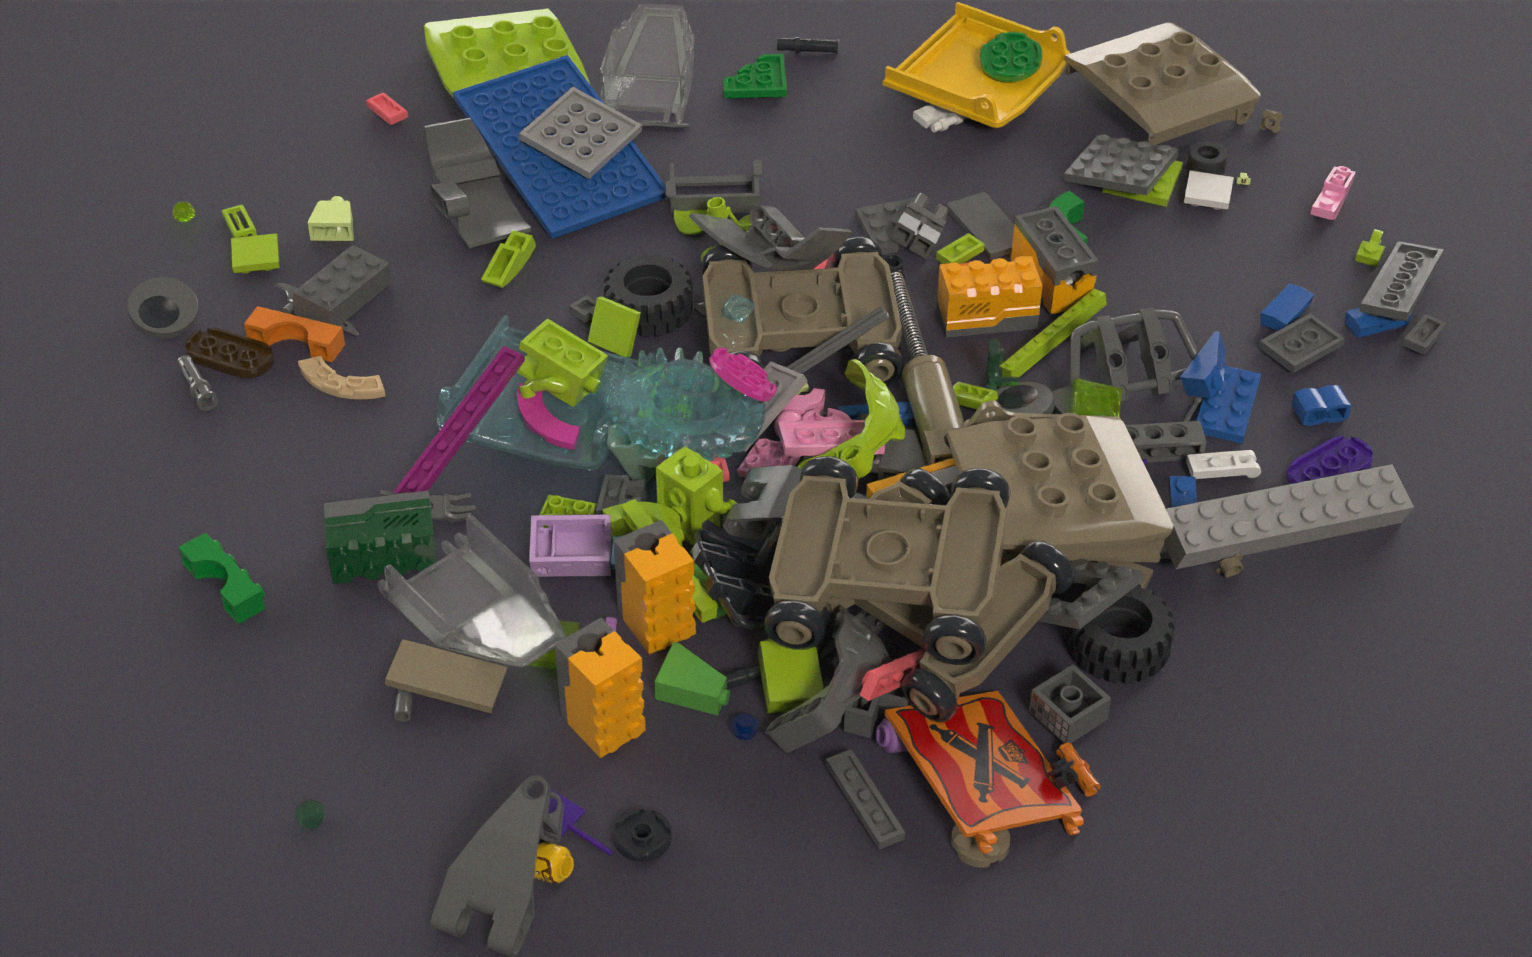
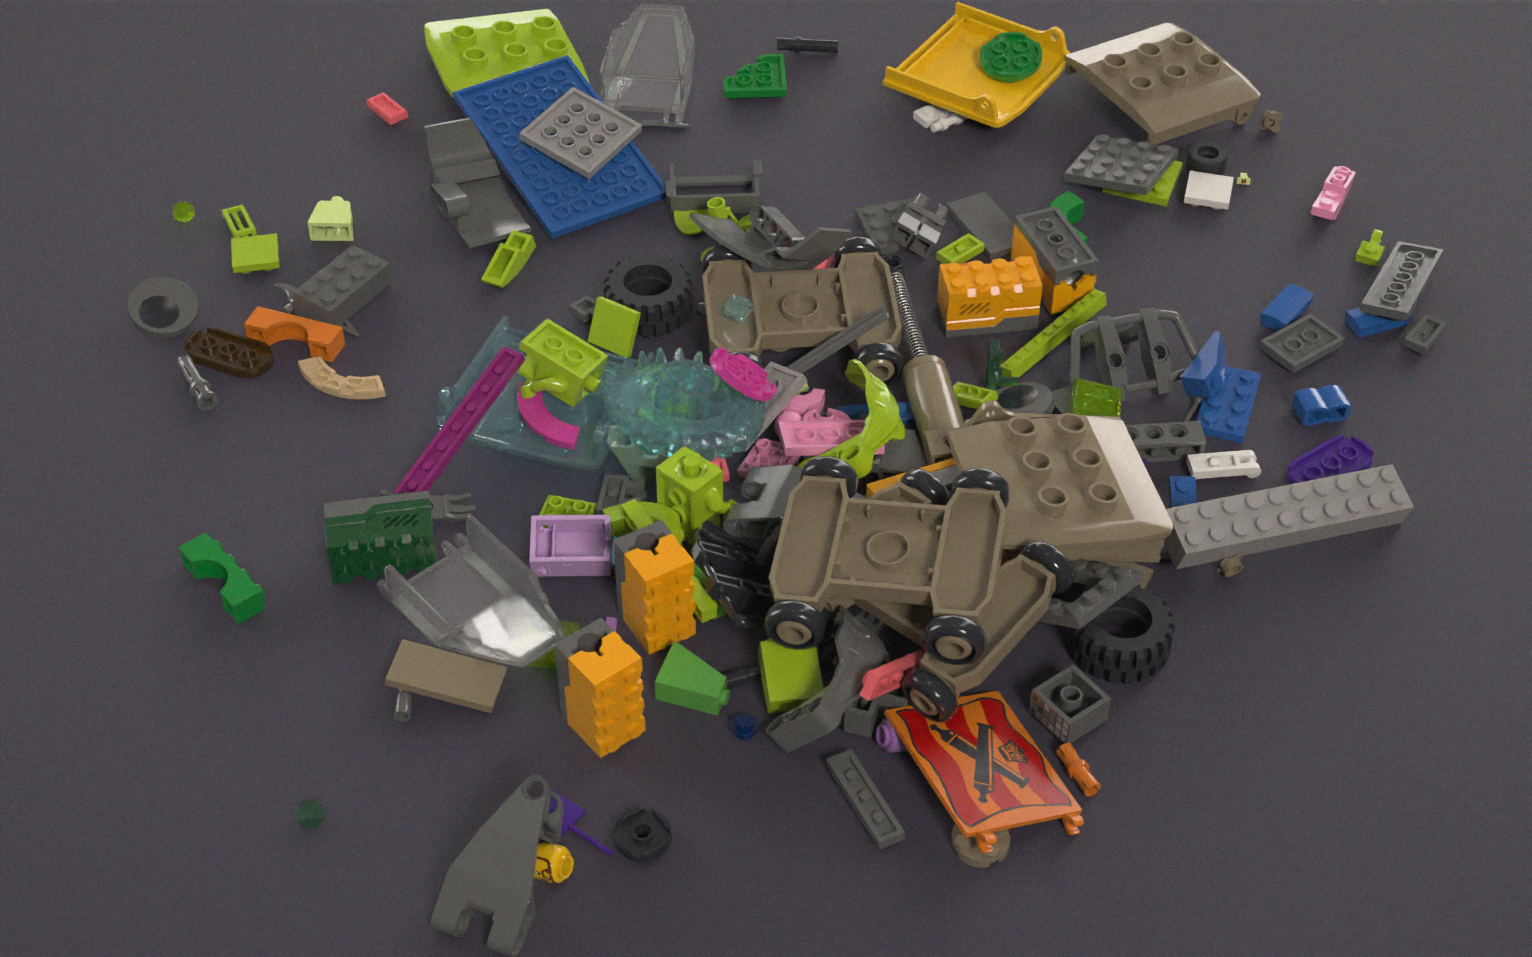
black plate [1047,758,1078,789] -> none

